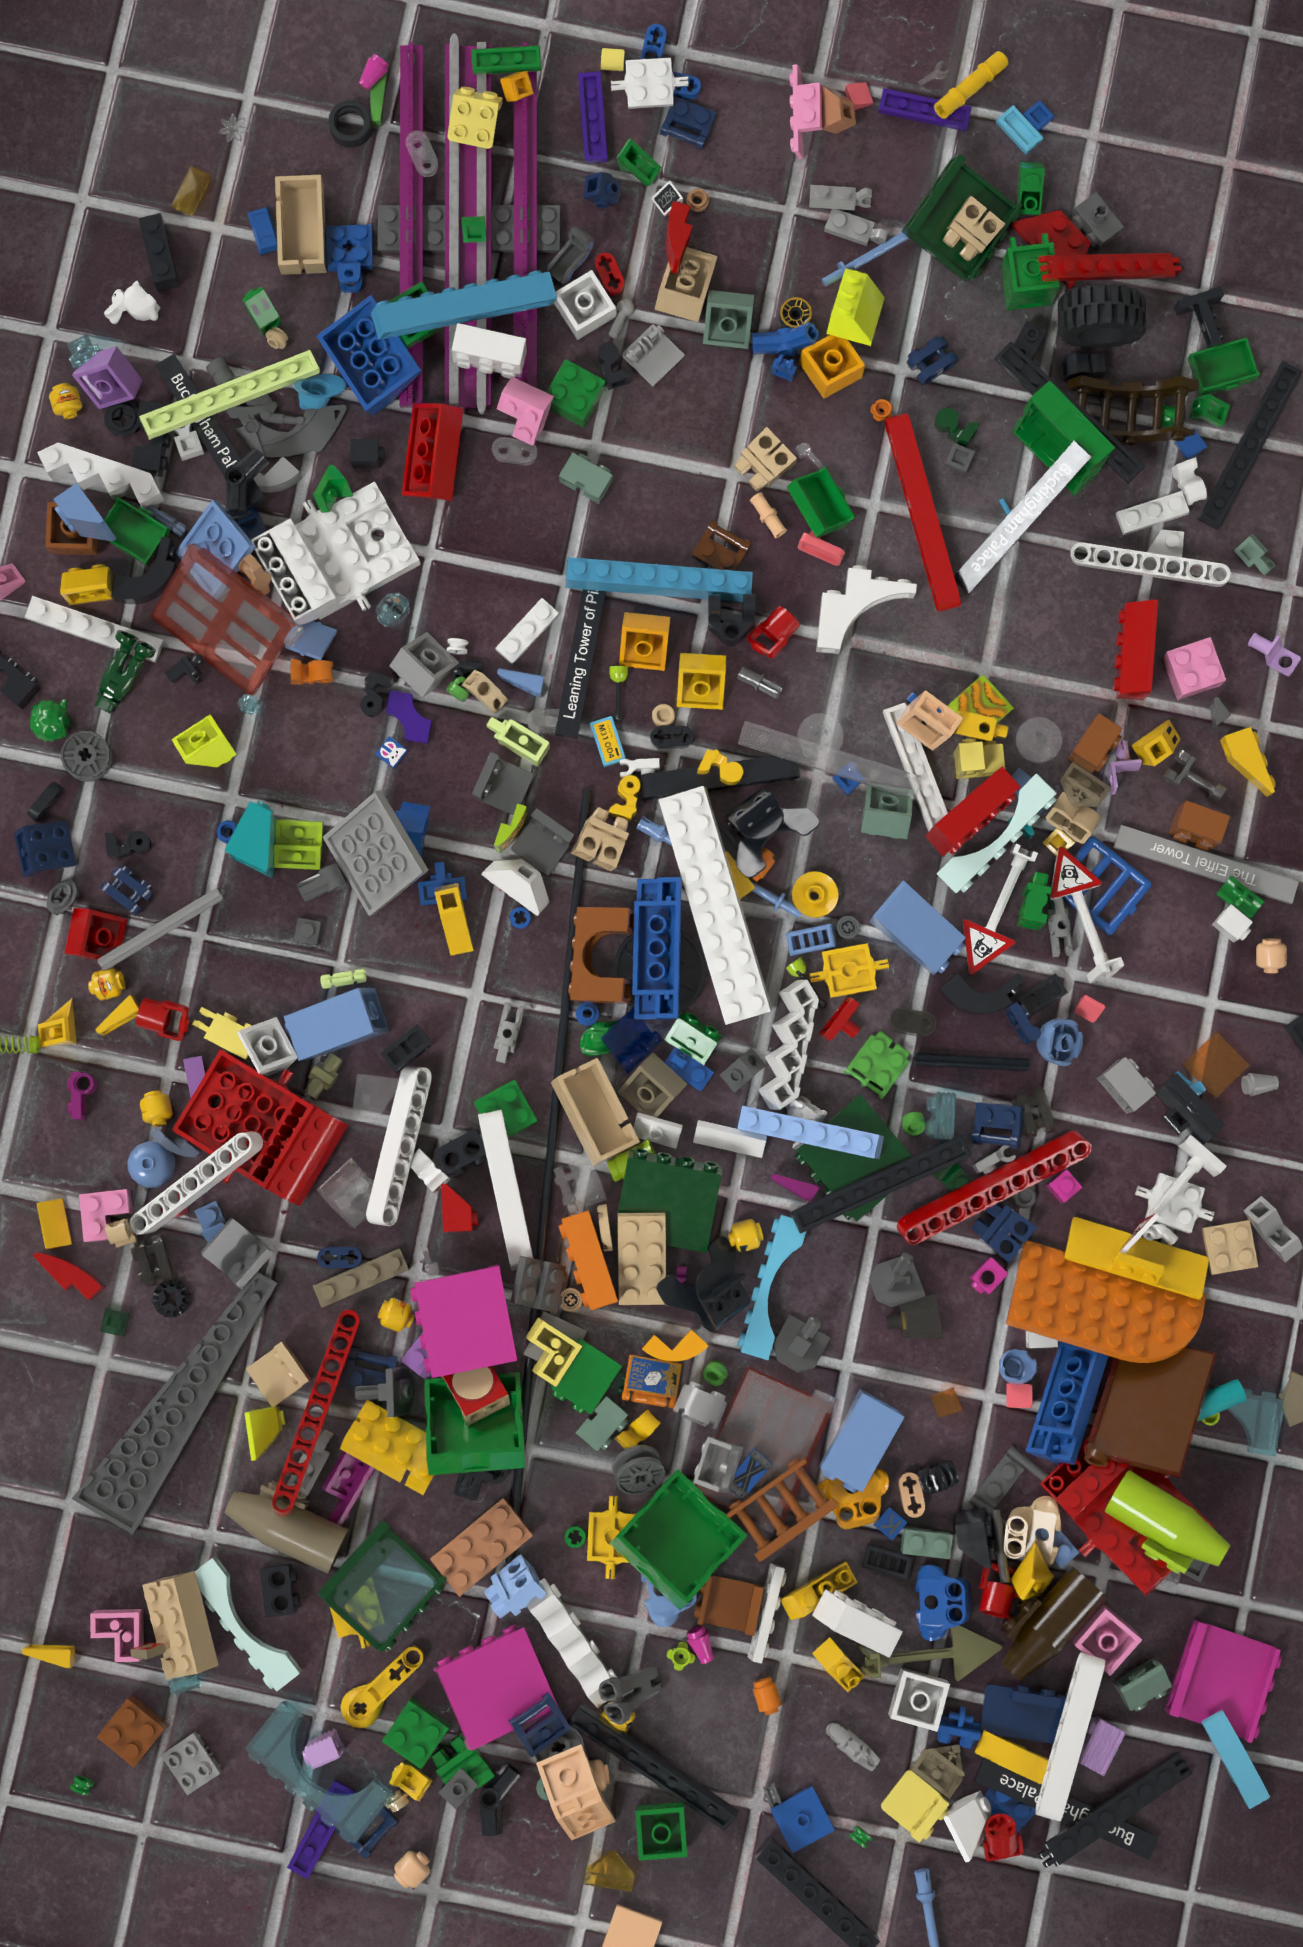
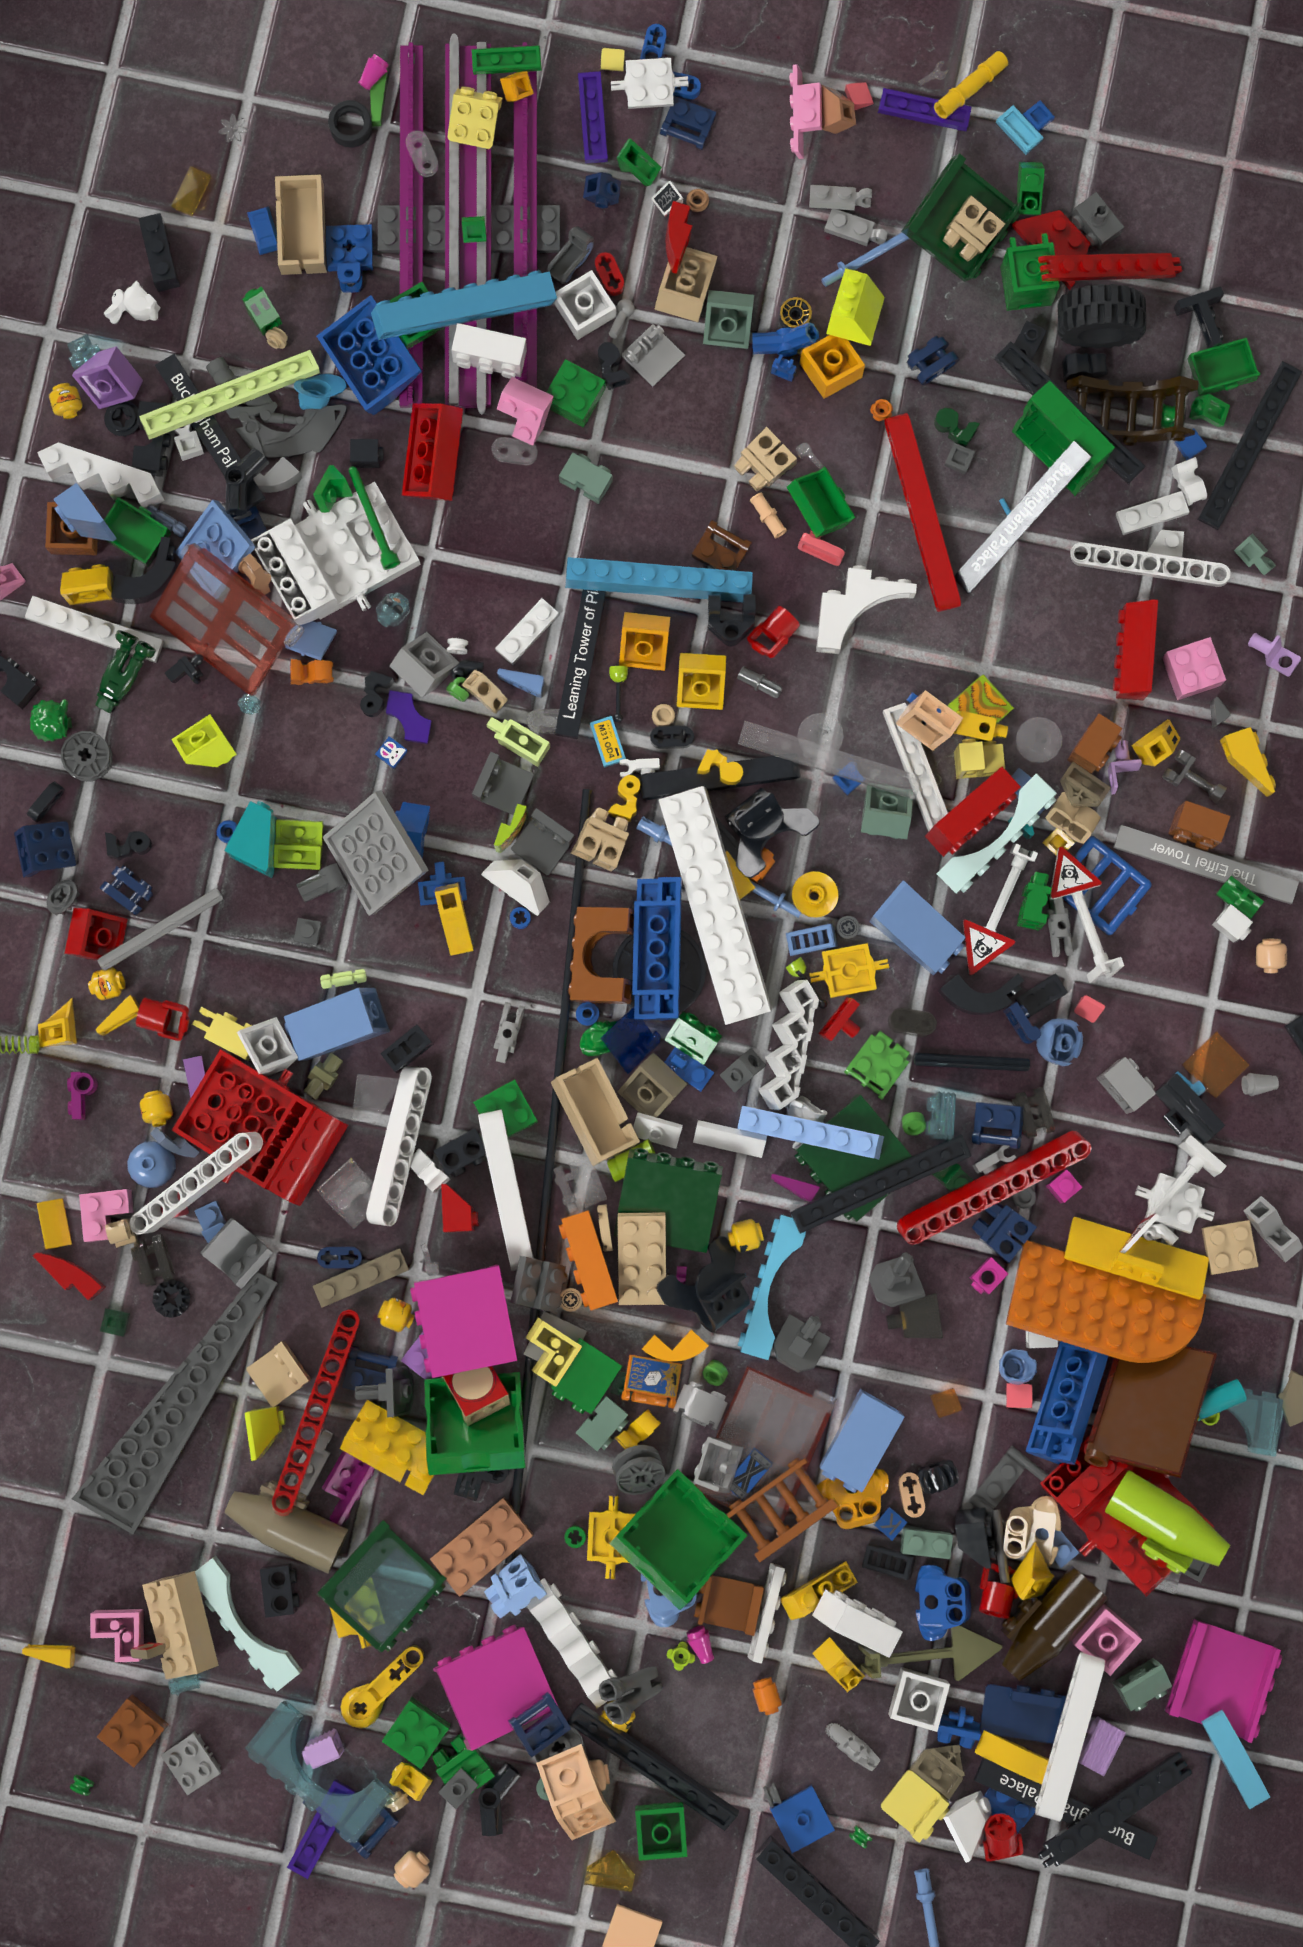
none -> green piece [348,466,401,570]

